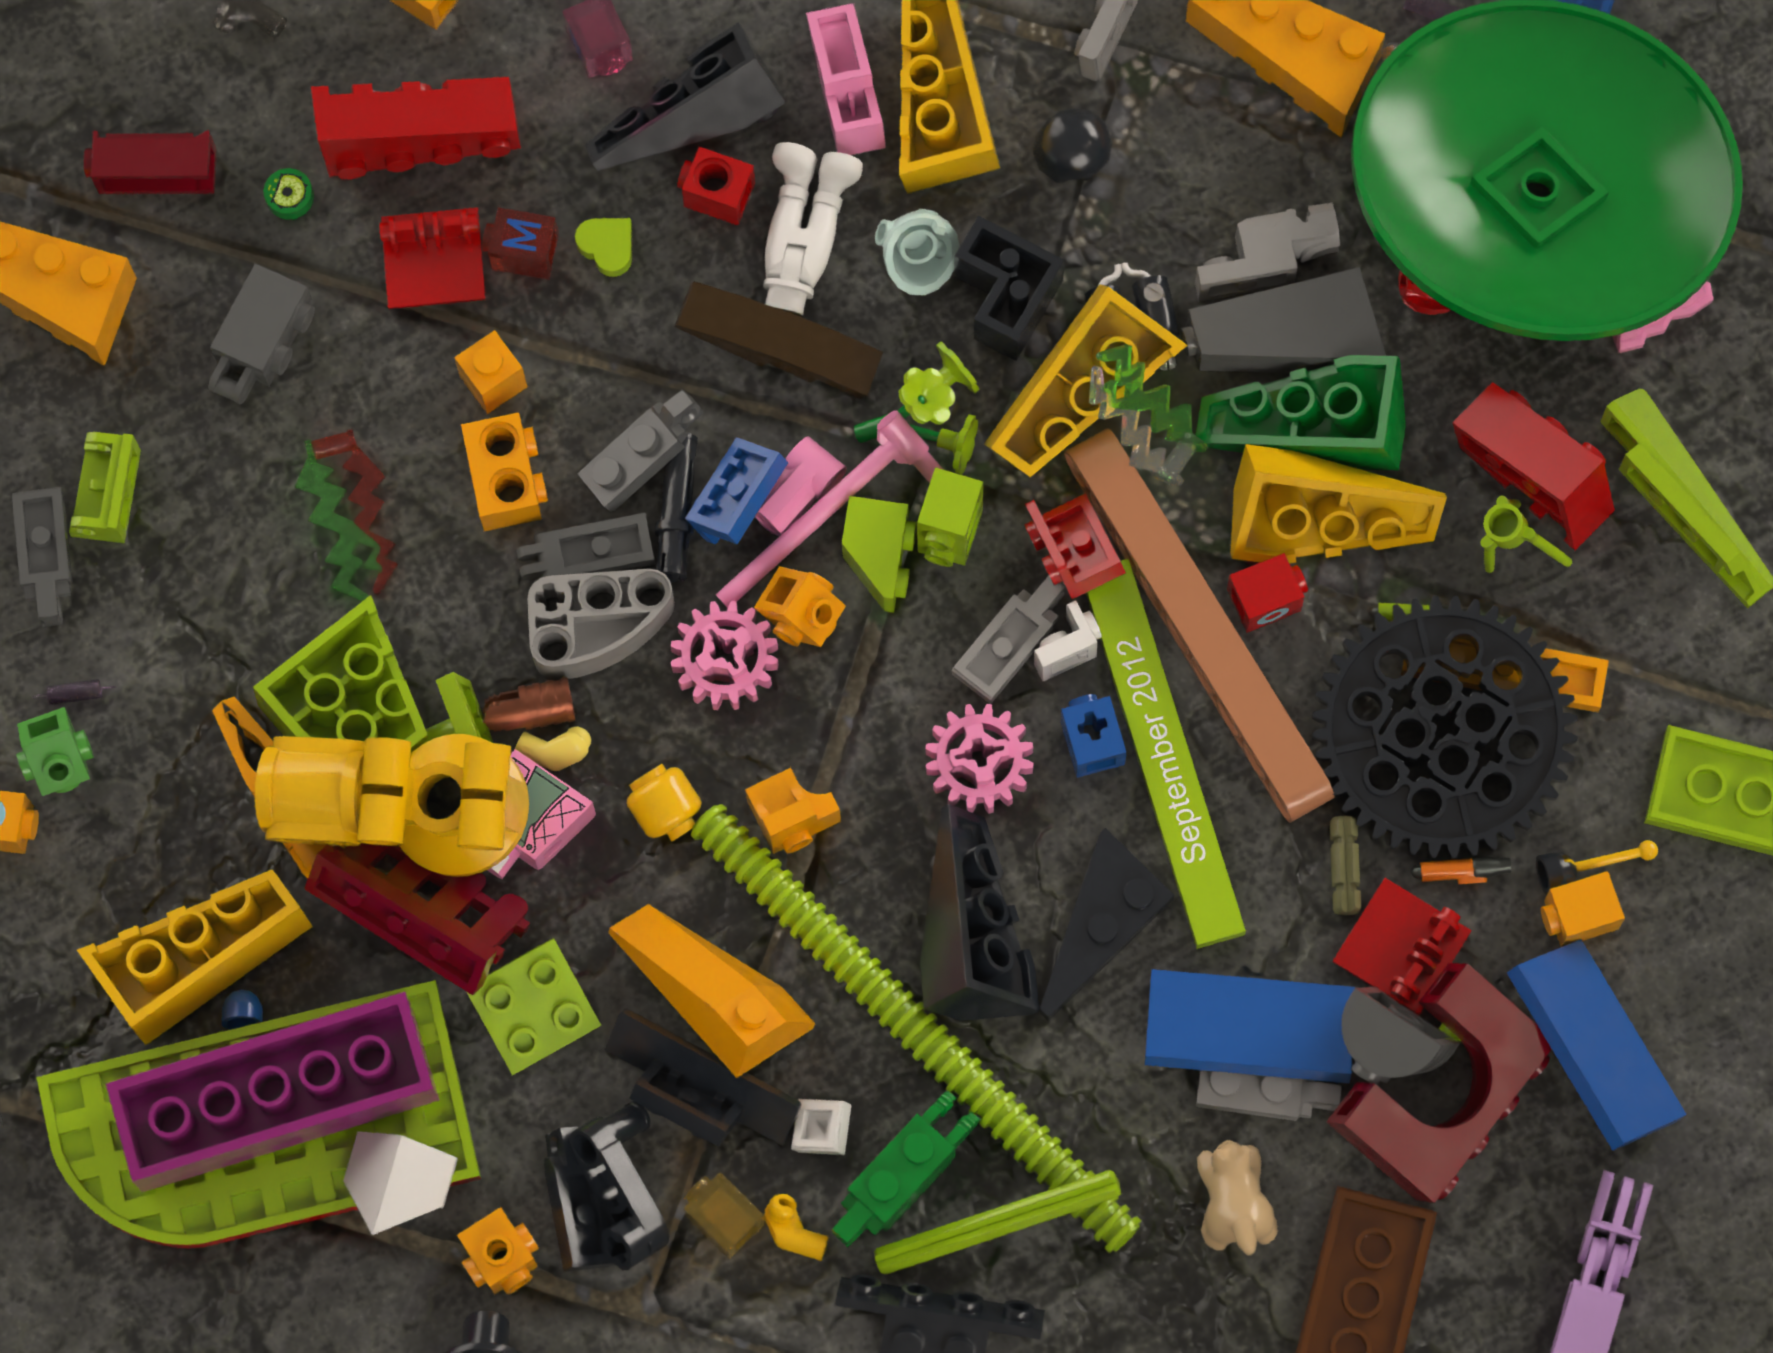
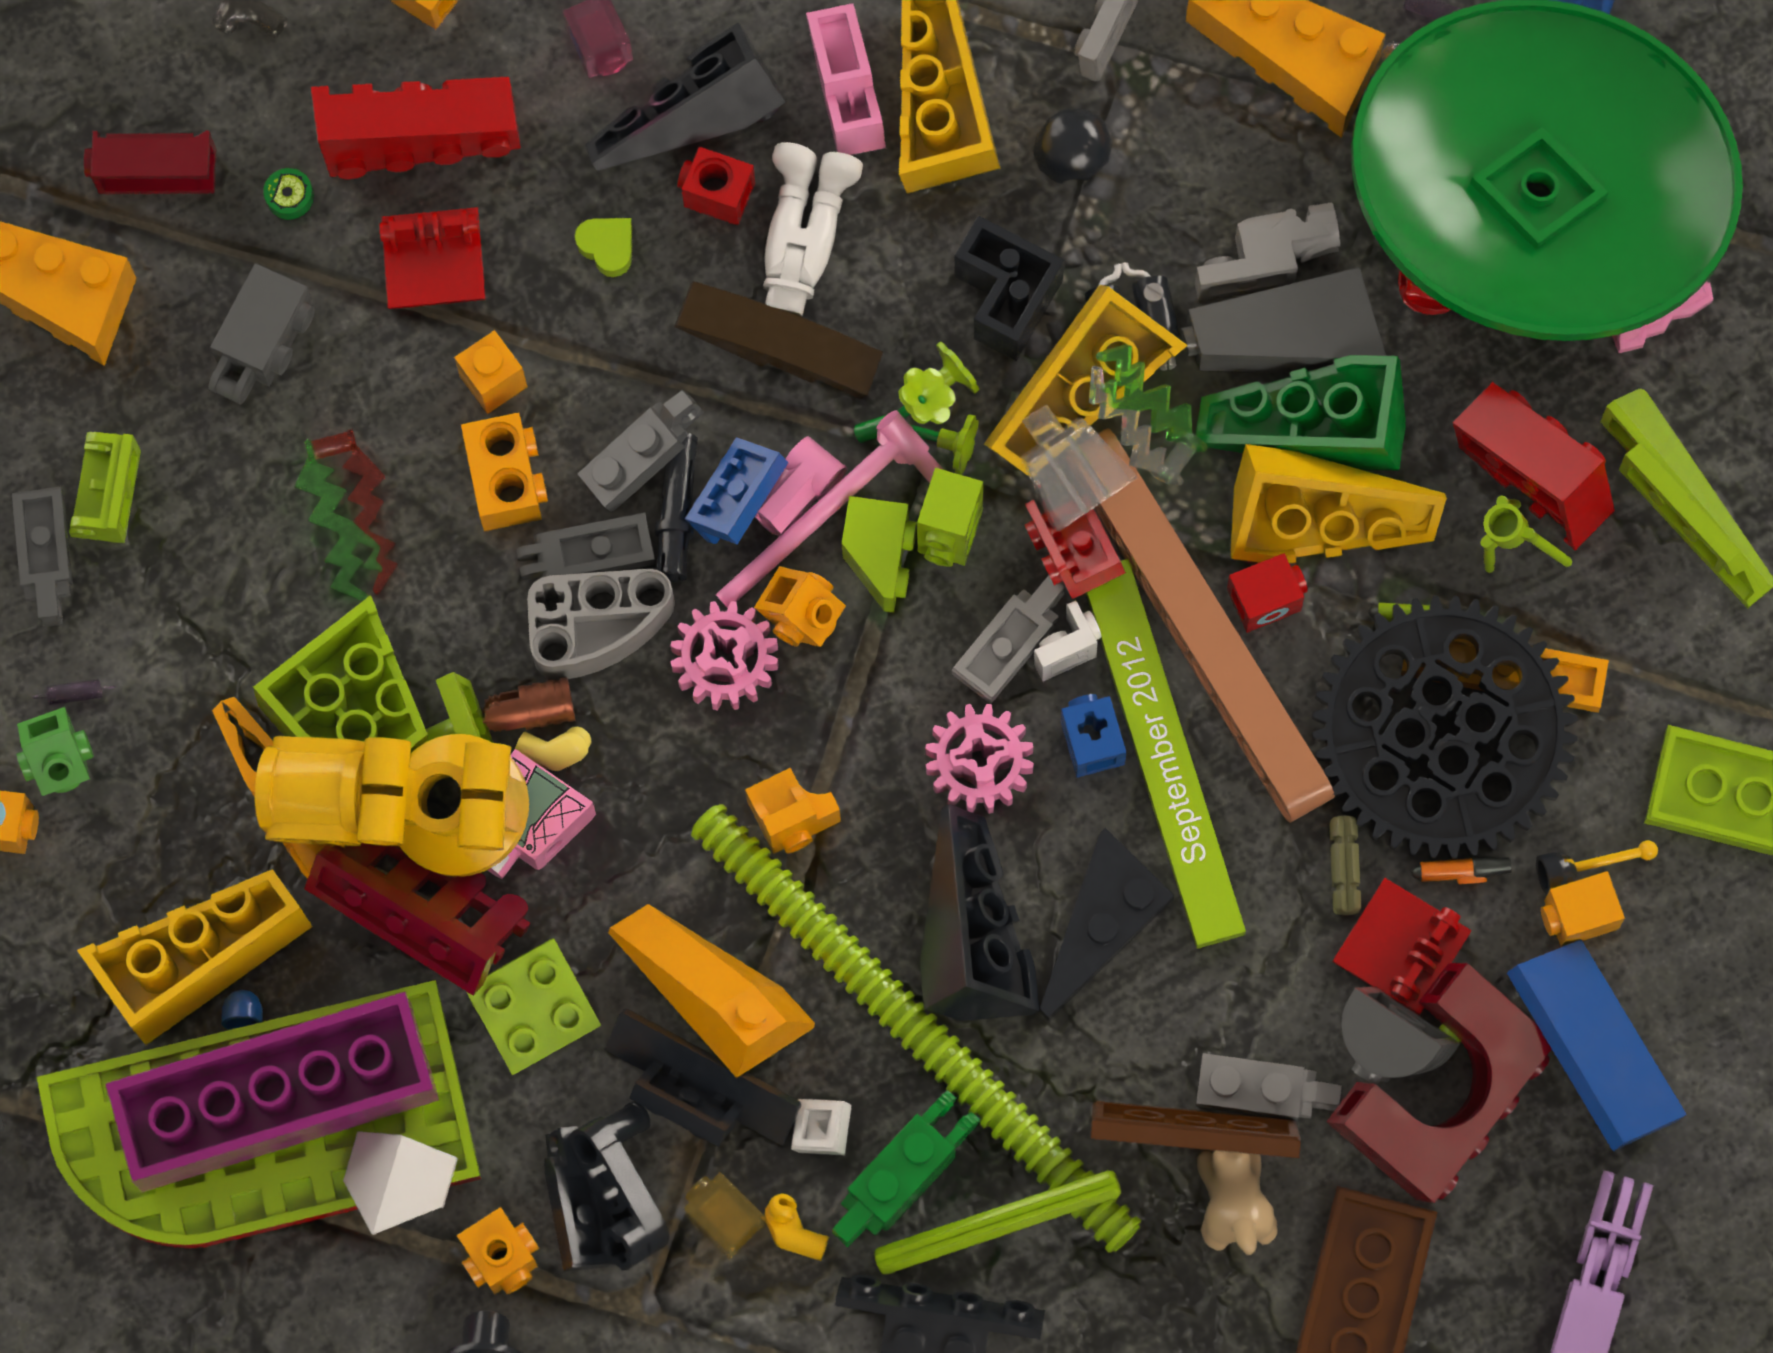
clear red brick [482,207,559,279] -> none
yellow head [627,763,702,842] -> none
light aqua helmet [875,209,960,295] -> none
blue tile [1144,969,1355,1083] -> none
none -> clear torso [1021,404,1138,531]
none -> reddish brown tile [1091,1101,1301,1158]

